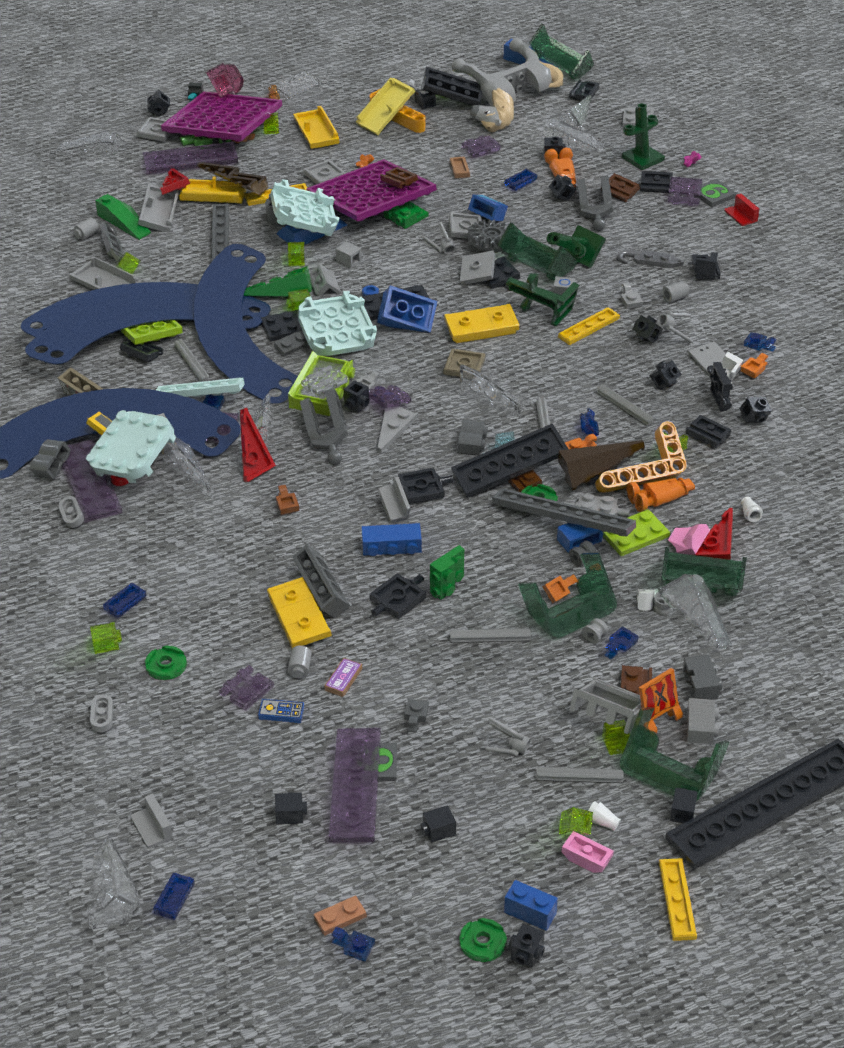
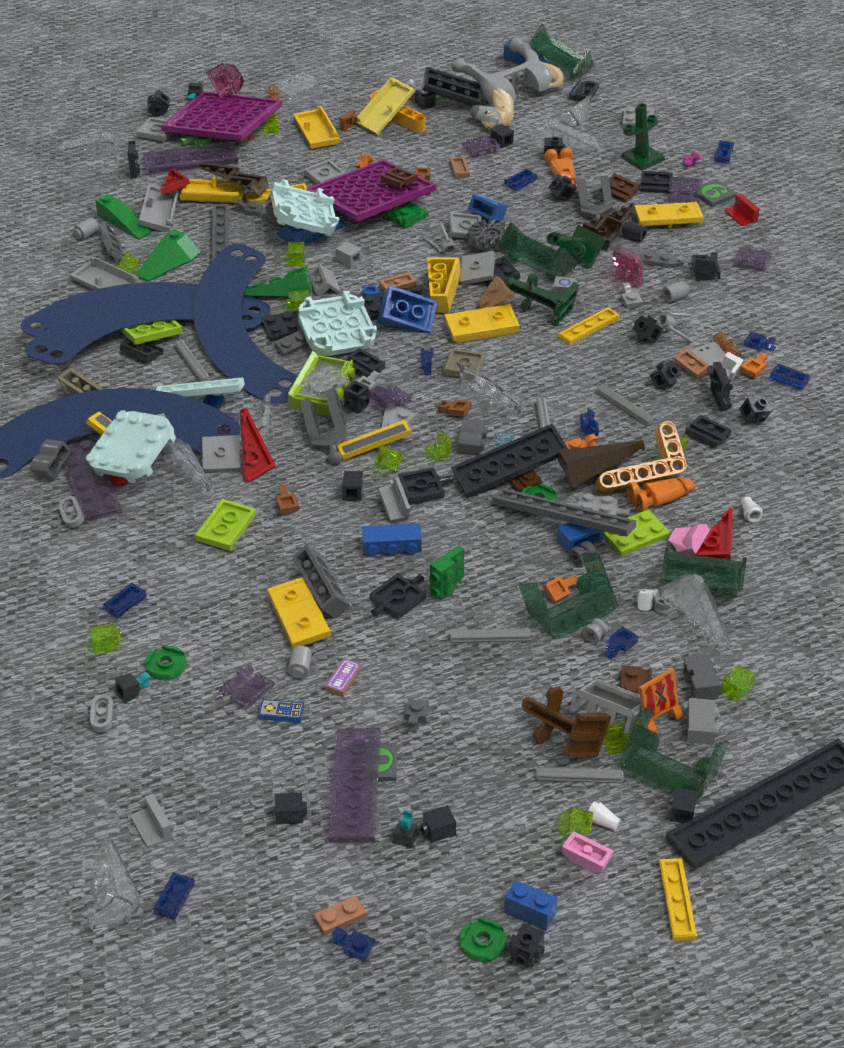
light grey plant [485,717,531,756] -> none
none -> pearl dark grey piece [115,672,152,704]
none -> black plate [127,141,140,179]
none -> green wedge [135,229,201,282]
none -> lime plate [195,499,257,551]
none -> light grey plate [202,435,241,472]
none -> dark grey plate [234,199,263,216]
none -> tile [337,419,412,460]
none -> dark orange plate [339,110,360,131]
none -> black plate [342,348,385,377]
none -> black brick [342,470,364,501]
none -> clear neon green panel [374,446,404,472]
none -> nougat plate [379,272,417,291]
none -> pearl dark grey piece [393,809,420,848]
none -> dark orange plate [415,167,431,181]
none -> clear blue plate [420,348,434,375]
none -> clear neon green panel [425,430,451,462]
none -> yellow wedge [427,257,461,313]
none -> dark orange plate [437,399,472,417]
none -> medium nougat wing [477,276,515,309]
none -> black brick [490,124,514,148]
none -> reddish brown piece [522,687,611,757]
none -> dark brown wedge [582,203,637,251]
none -> clear pink brick [613,247,644,289]
none -> black brick [621,221,647,242]
none -> yellow container [634,202,703,228]
none -> nougat plate [674,348,710,380]
none -> clear orange pin [713,332,741,358]
none -> clear blue plate [714,140,735,164]
none -> clear neon green brick [721,665,756,702]
none -> clear purple plate [734,246,772,273]
none -> clear blue plate [770,364,811,390]

